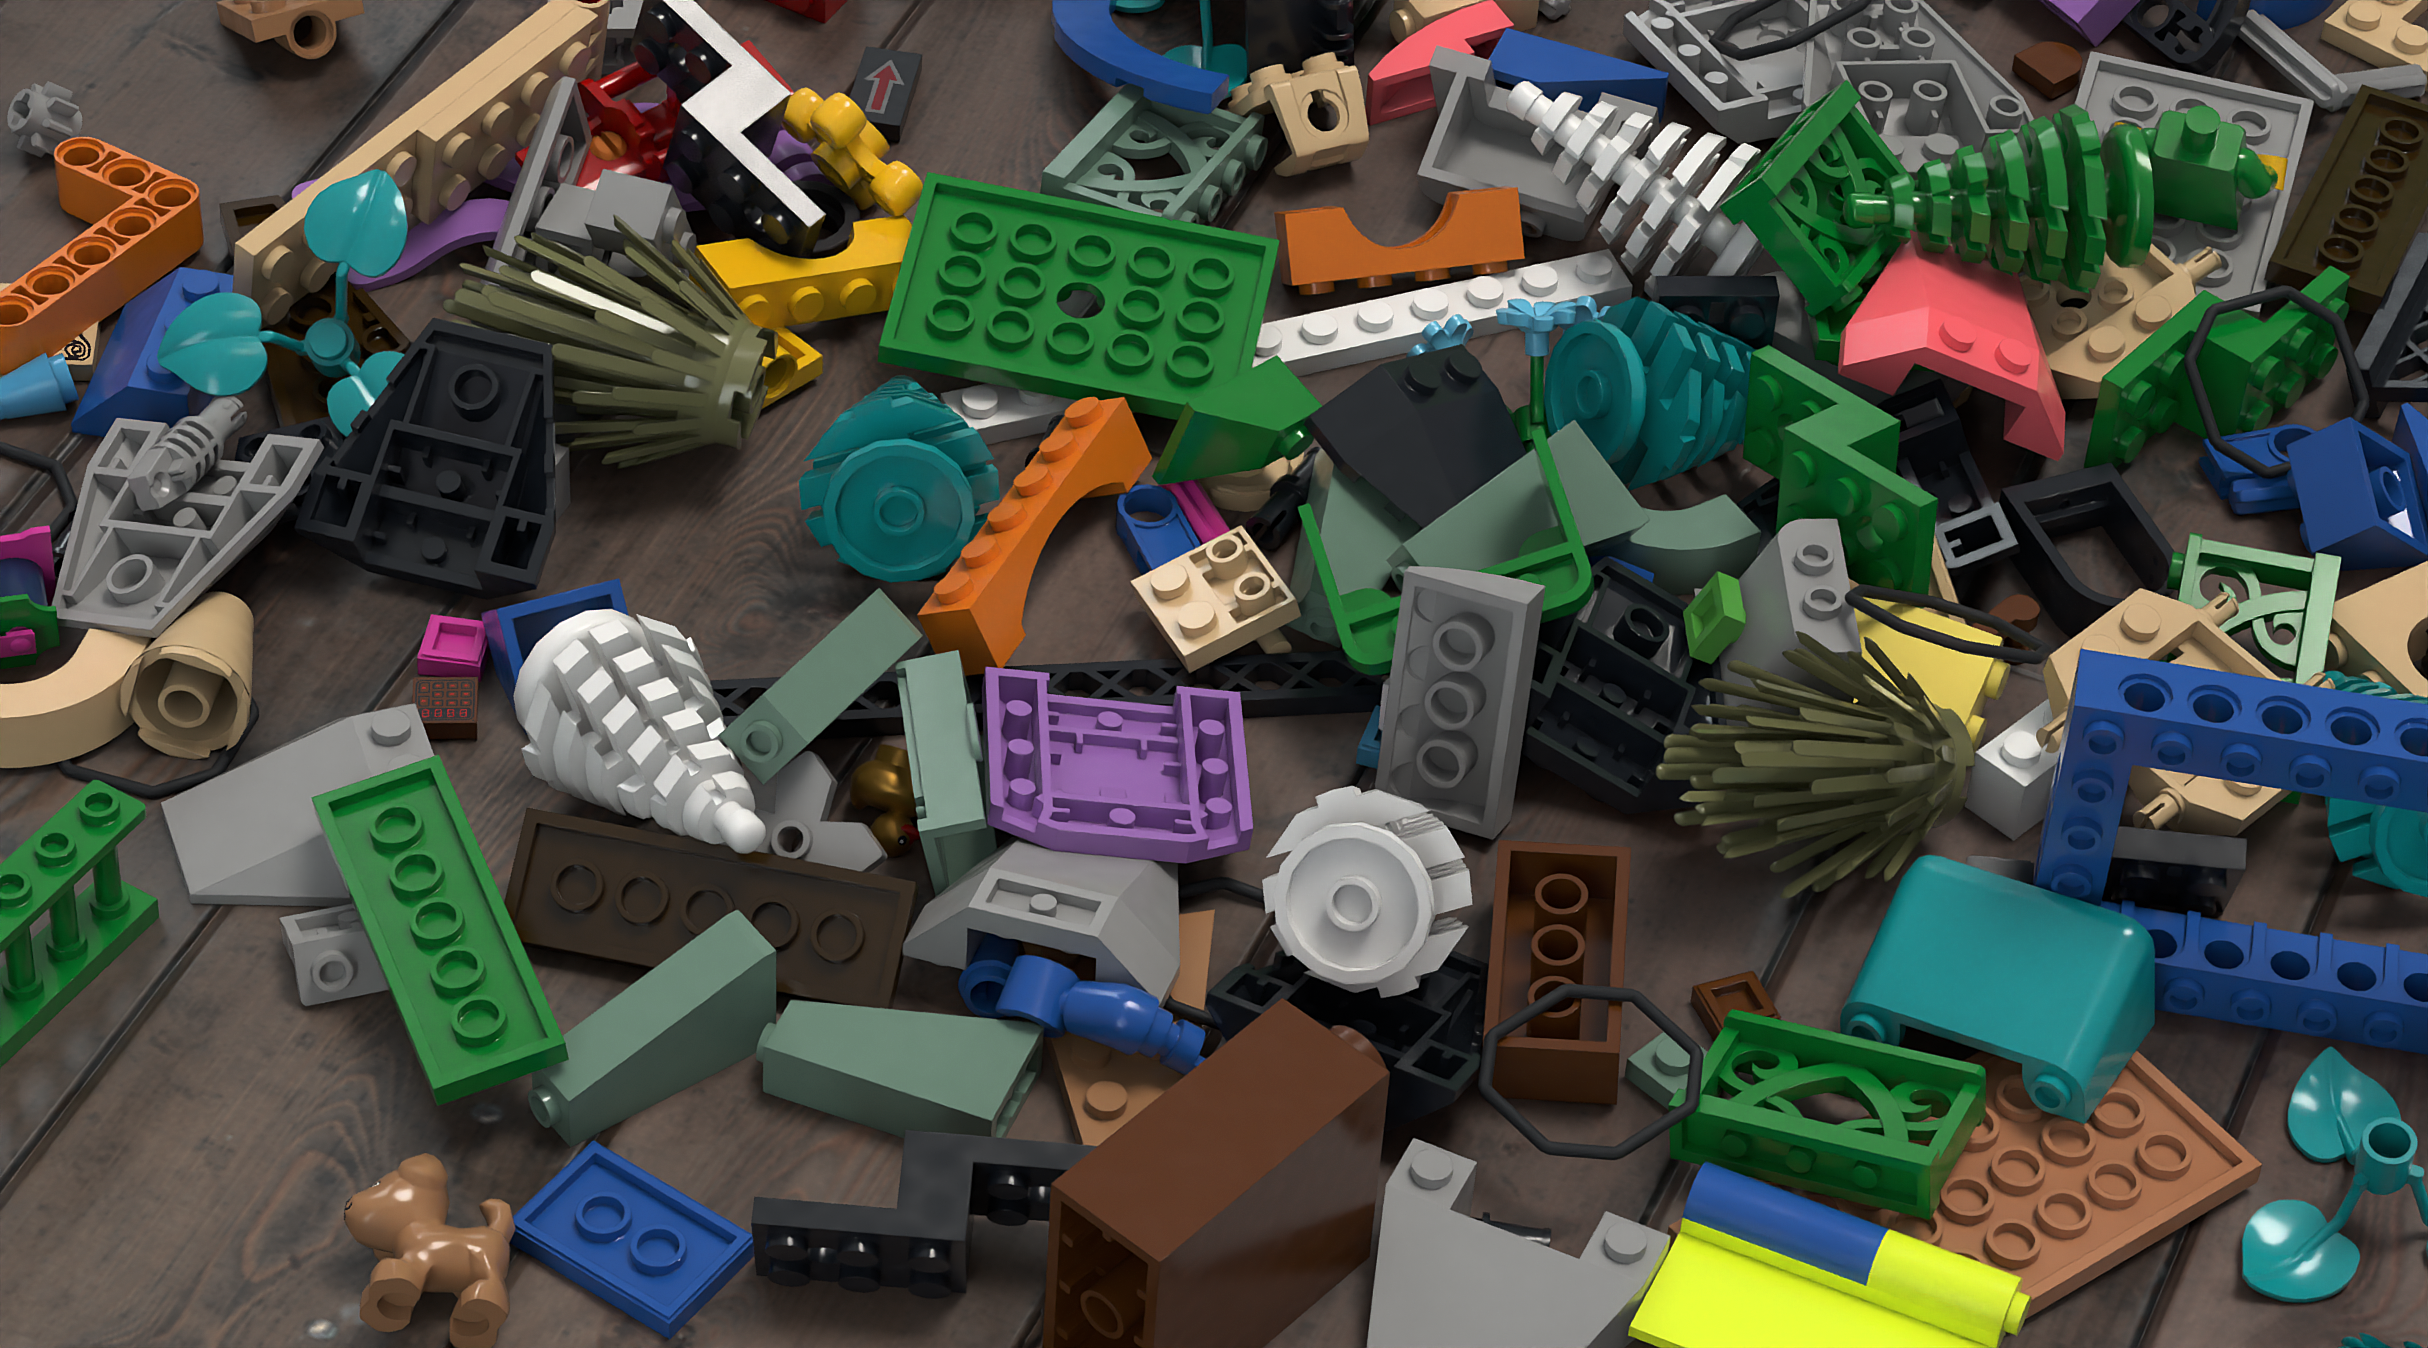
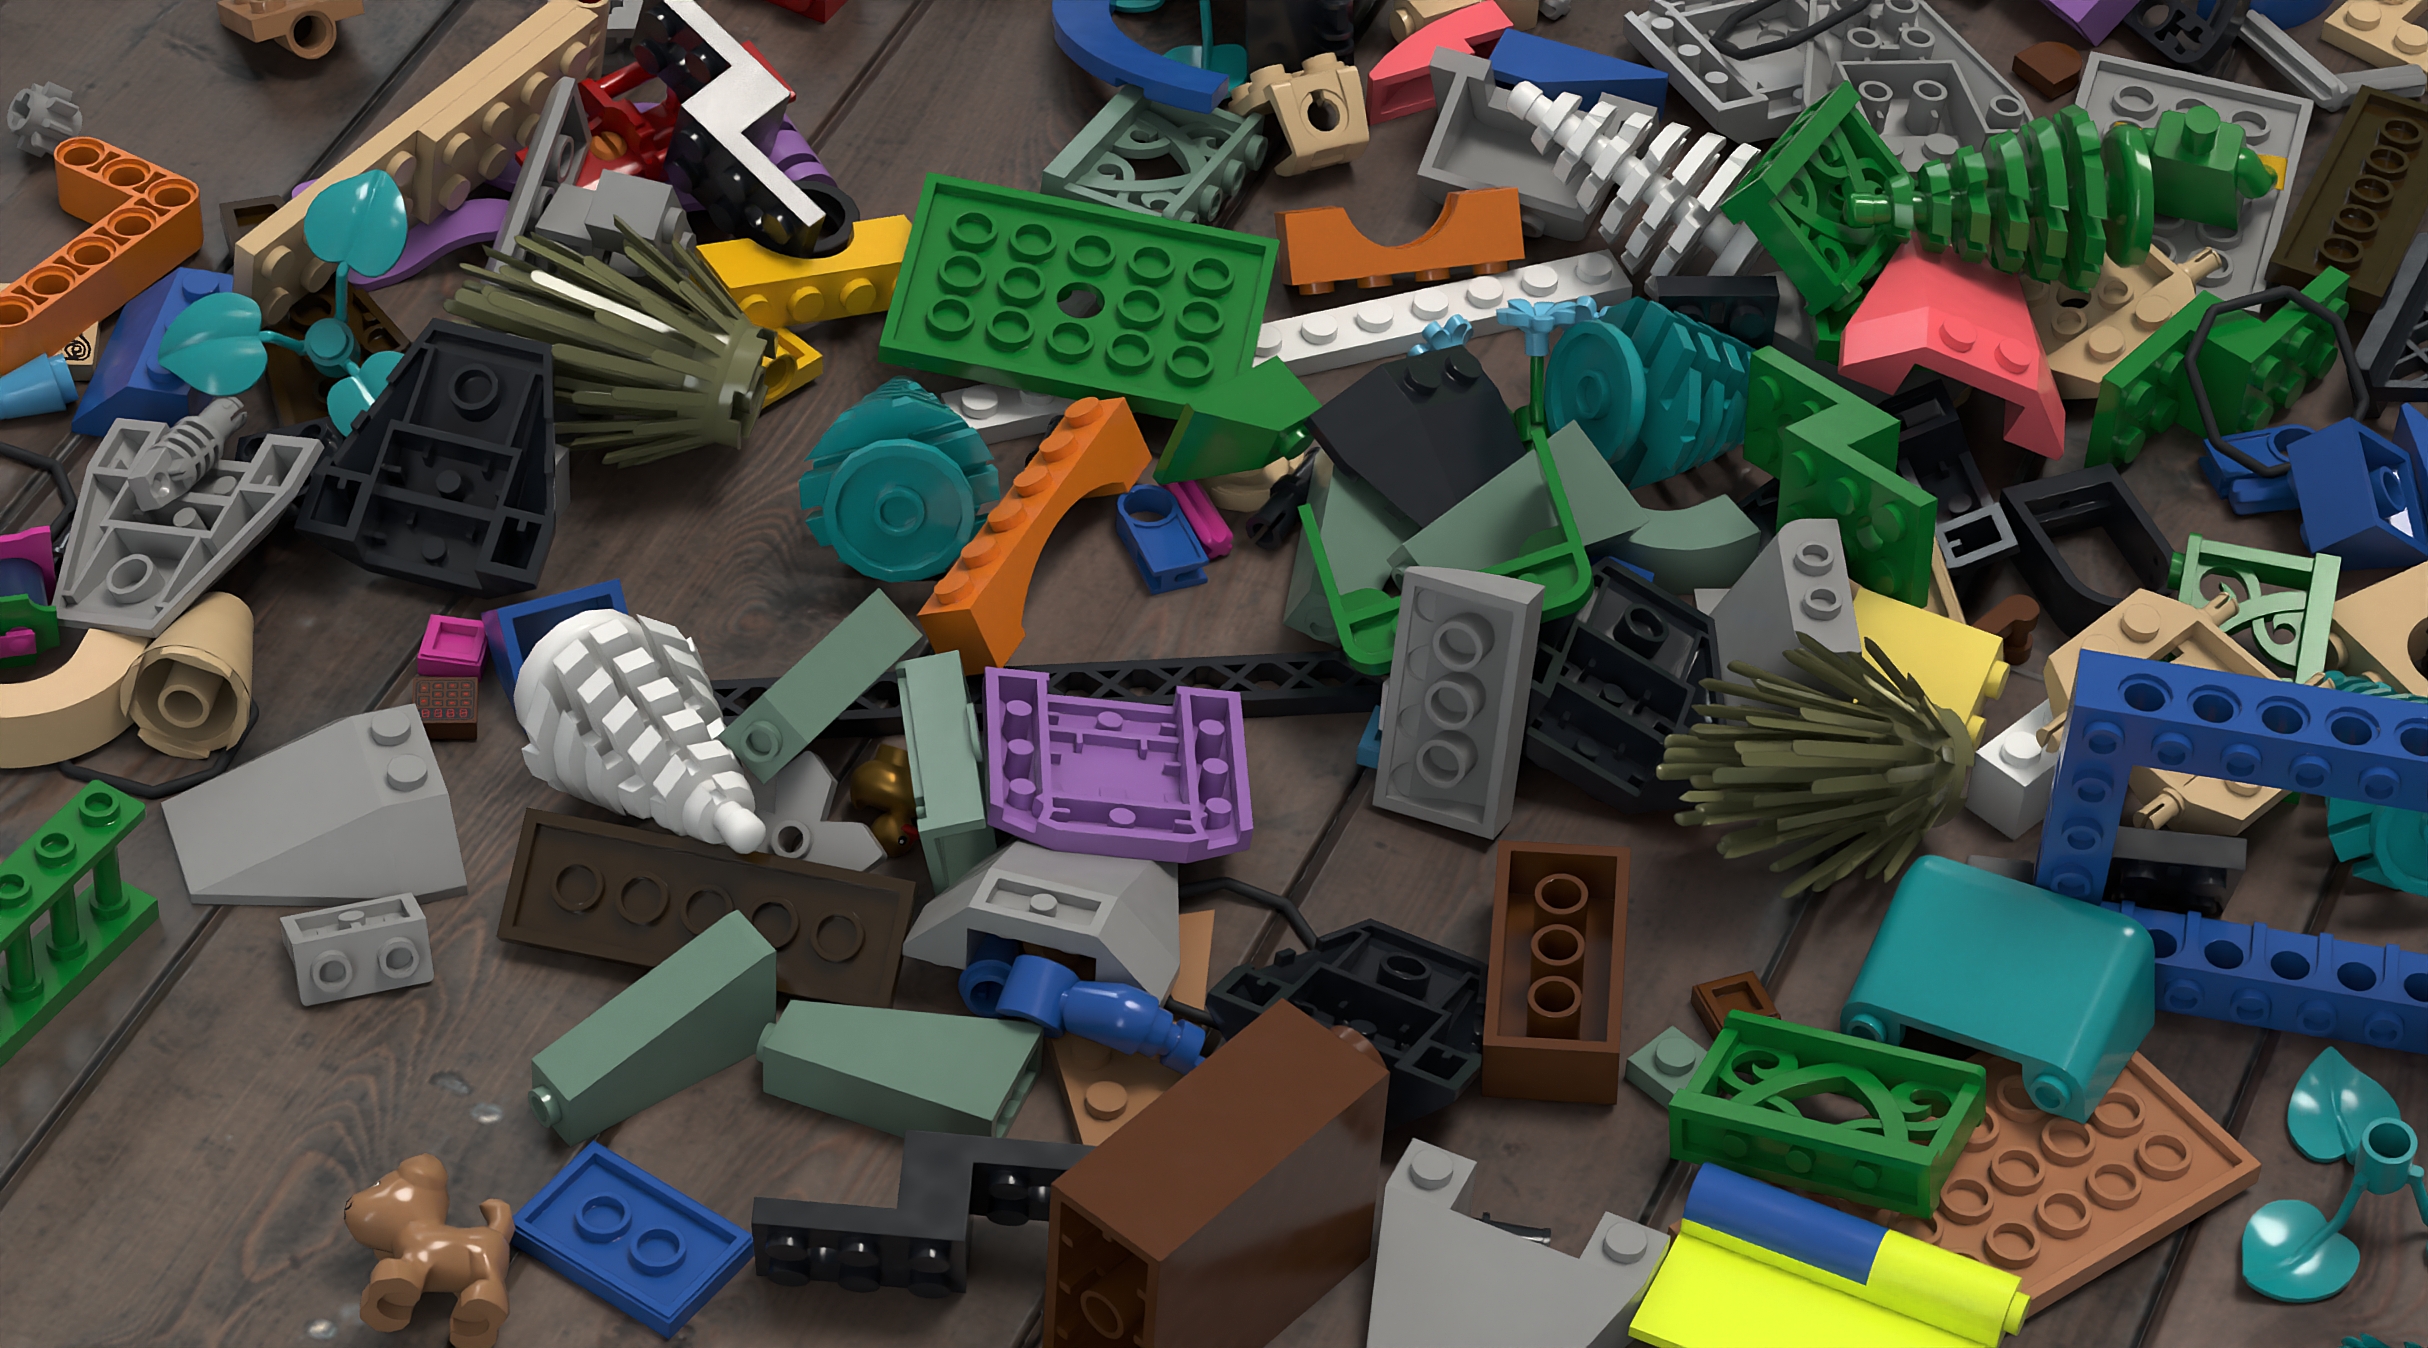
green plate [311,755,569,1106] -> none
yellow gear [781,87,923,216] -> none
black tile [849,46,922,142] -> none
tan plate [1131,525,1301,673] -> none
white plant [1262,786,1473,998] -> none
black piece [1478,984,1704,1160] -> none
bright green plate [1683,571,1746,664] -> none
black piece [1845,584,2052,665] -> none

